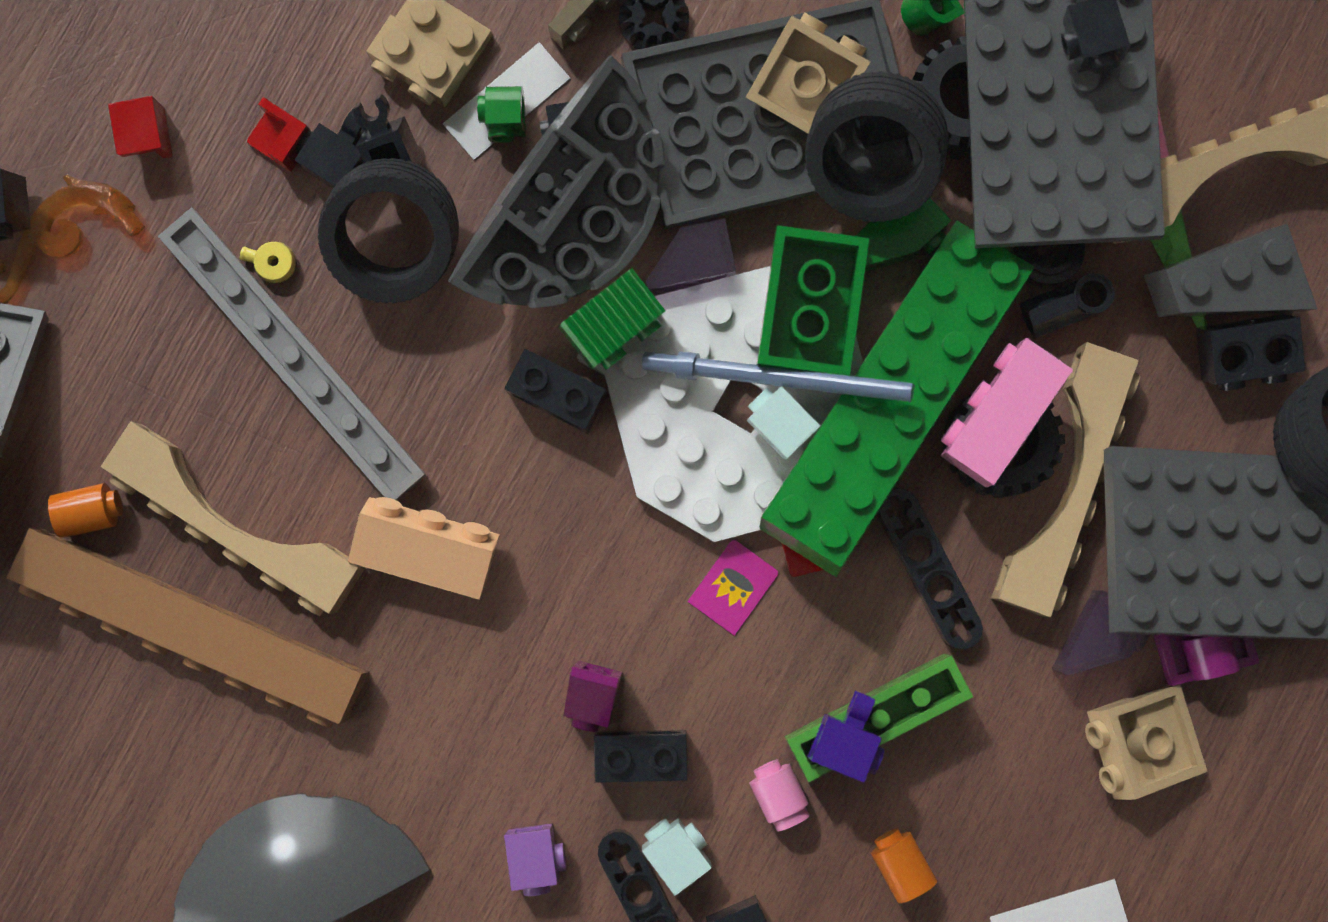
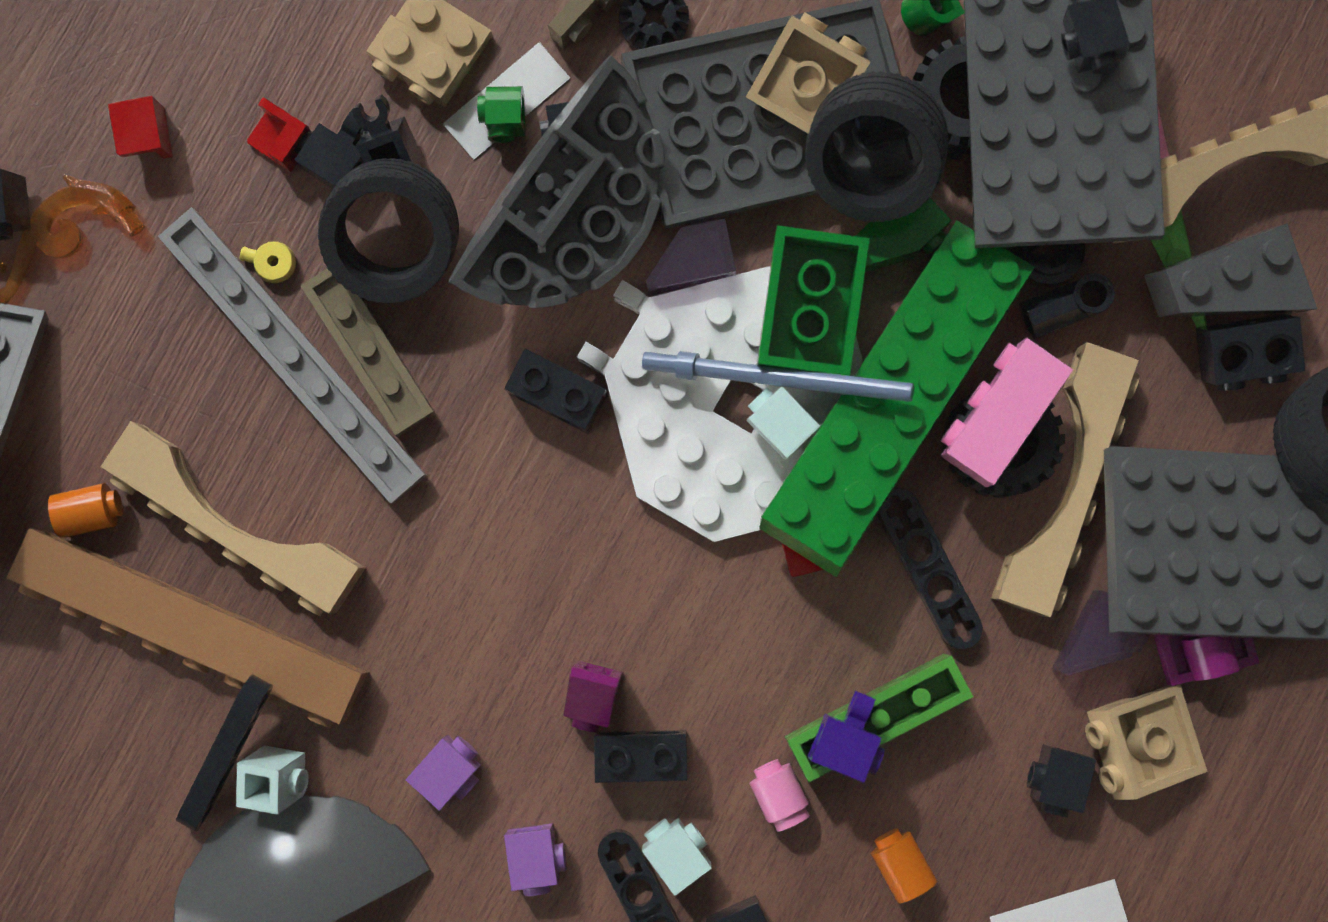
light nougat brick [348,497,500,600] -> none
green brick [558,268,666,370] -> none
dark pink sticker [687,540,778,636] -> none
none -> black beam [176,674,273,832]
none -> light aqua brick [236,746,309,815]
none -> dark tan plate [300,269,435,437]
none -> medium lavender brick [406,735,481,811]
none -> black brick [1027,744,1097,818]

